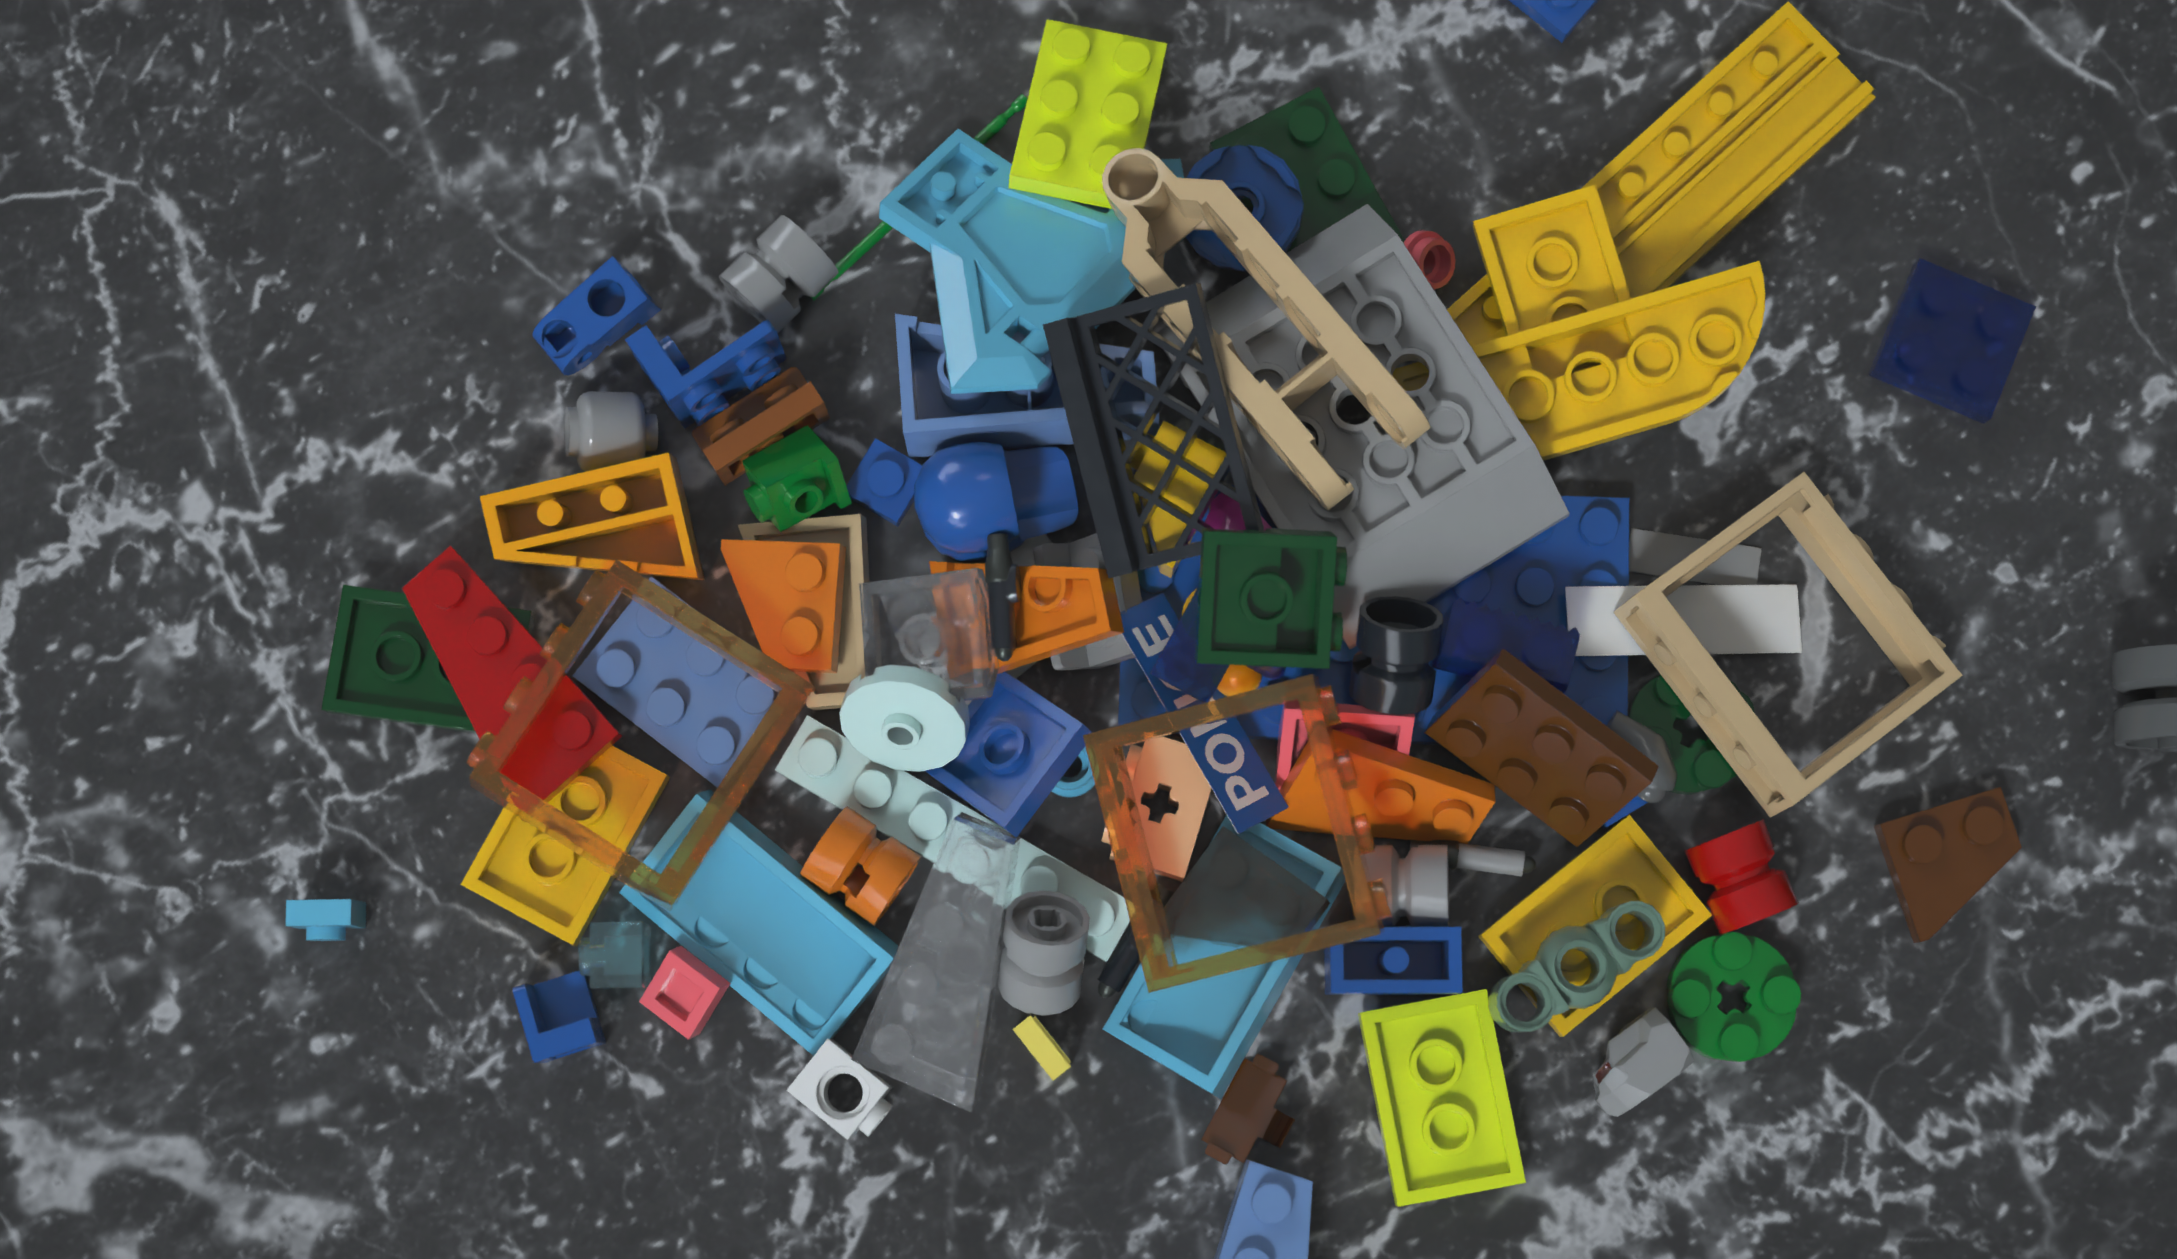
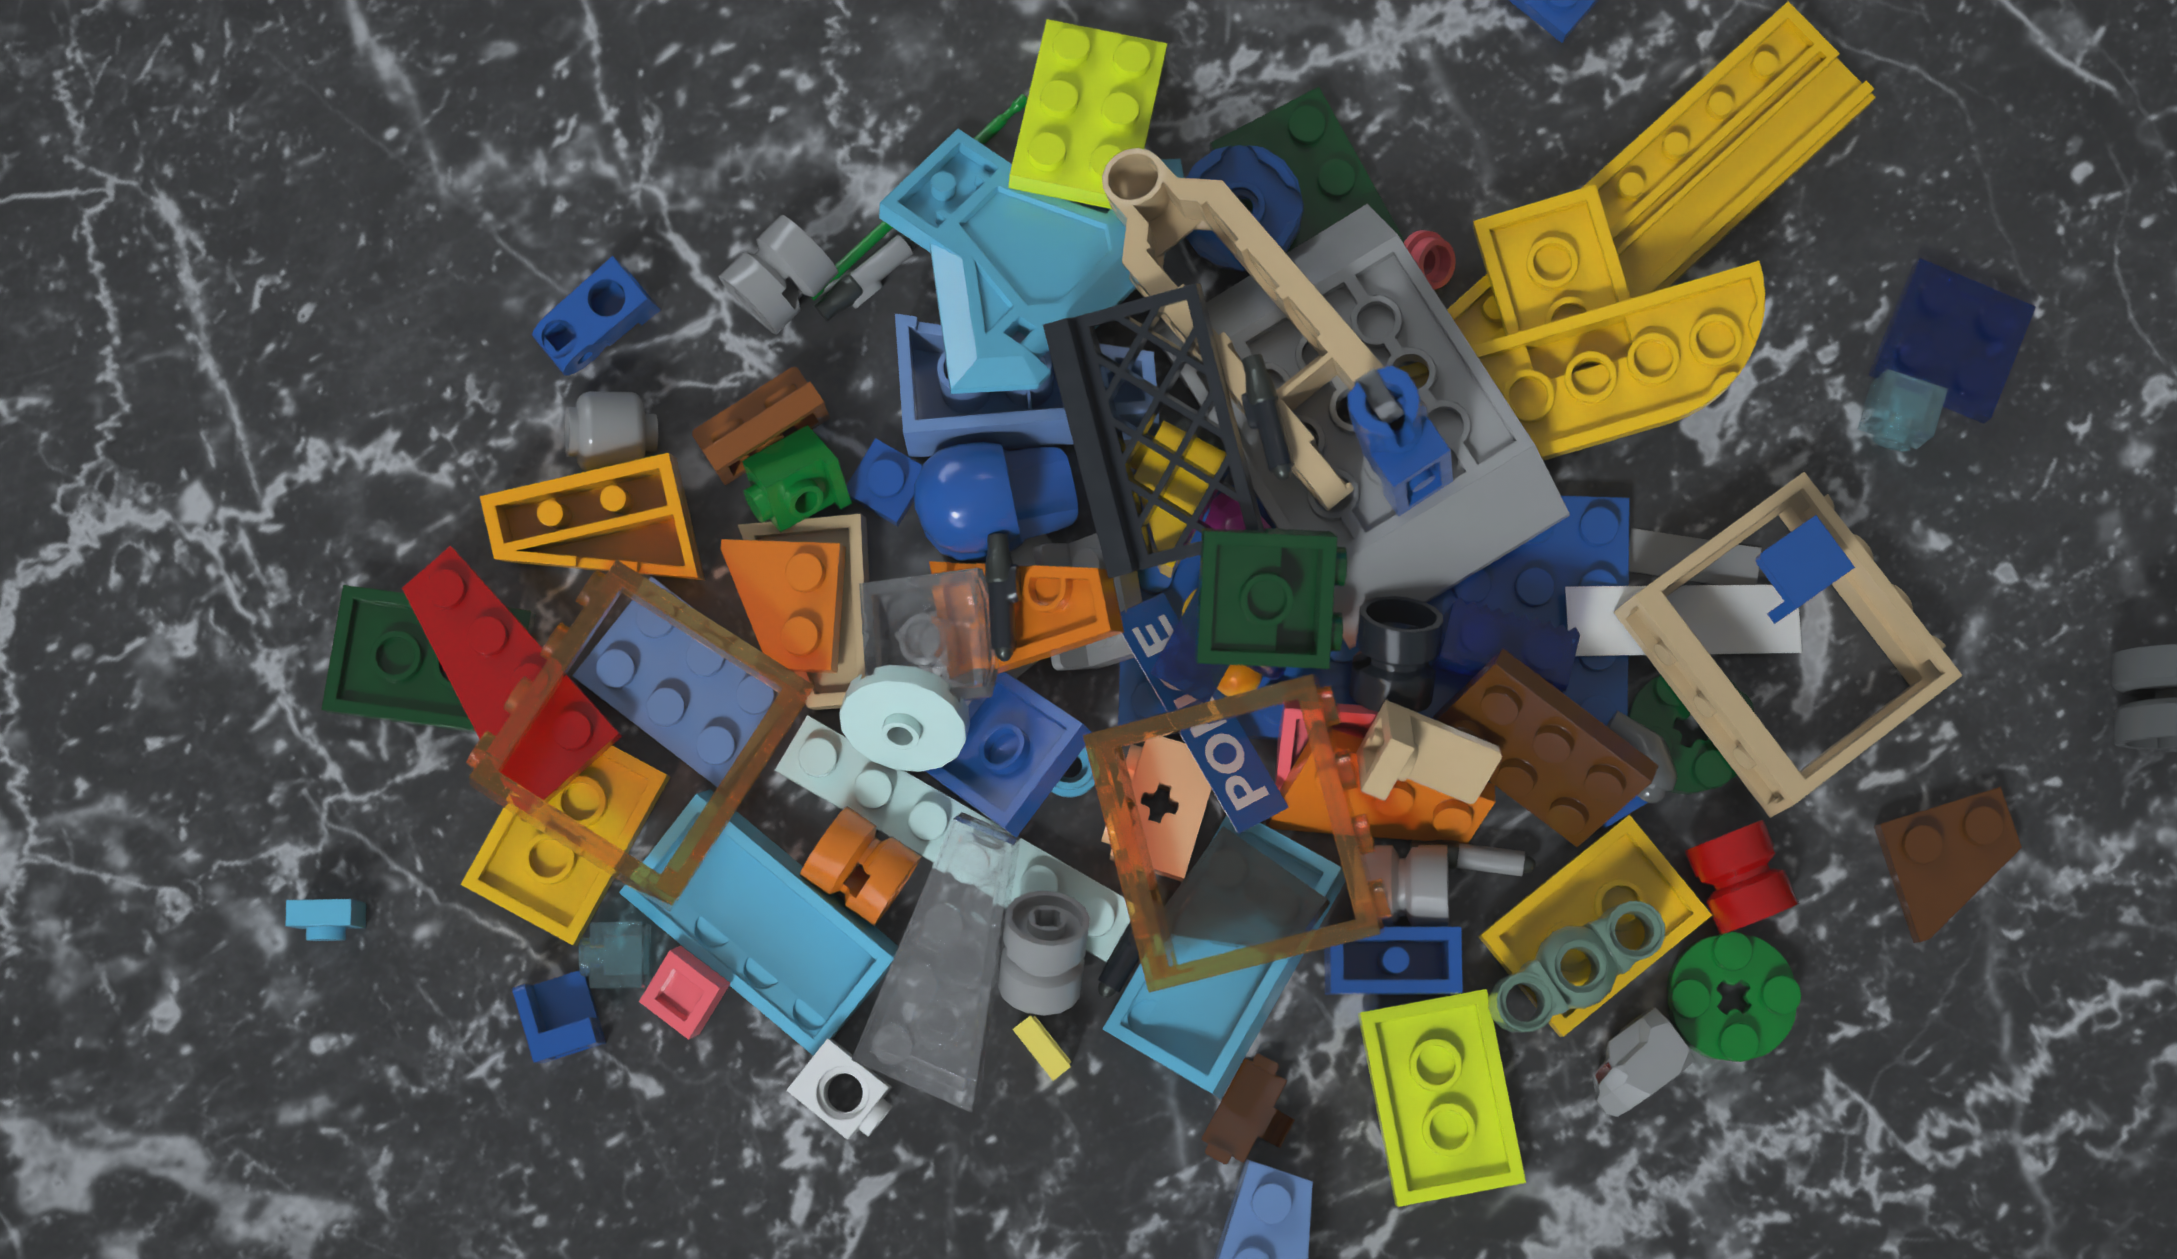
blue bracket [625,319,786,429] -> none
none -> piece [815,234,916,322]
none -> piece [1241,354,1295,480]
none -> blue plate [1348,365,1453,517]
none -> tan bracket [1356,700,1502,804]
none -> blue panel [1756,515,1855,624]
none -> clear light blue plate [1857,369,1948,451]

